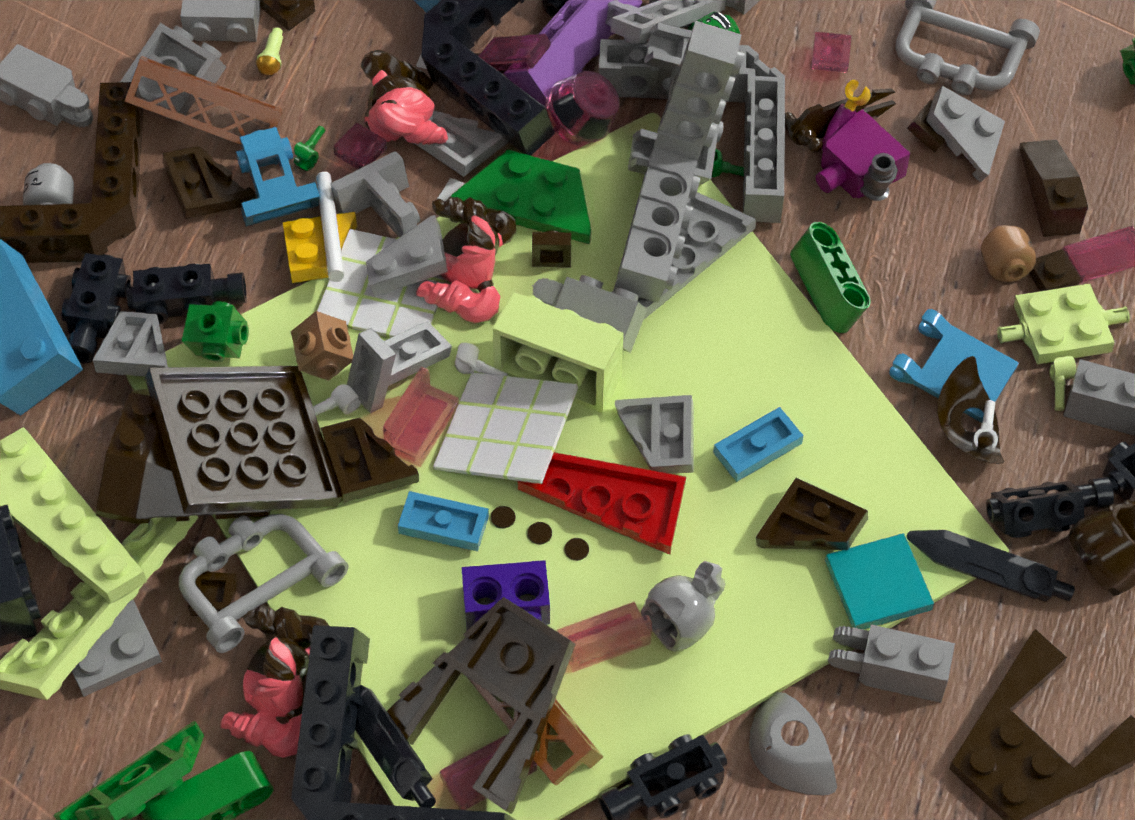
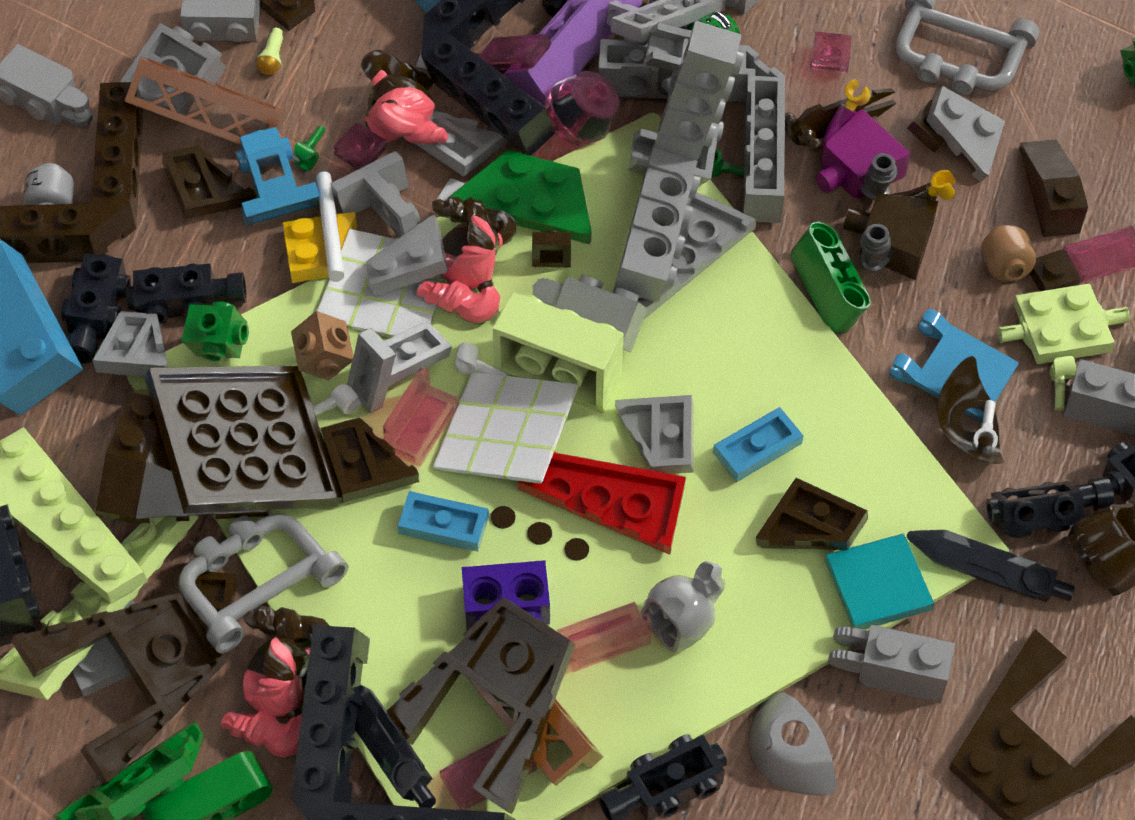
none -> dark brown wing [11,592,226,787]
none -> dark brown torso [843,170,956,280]

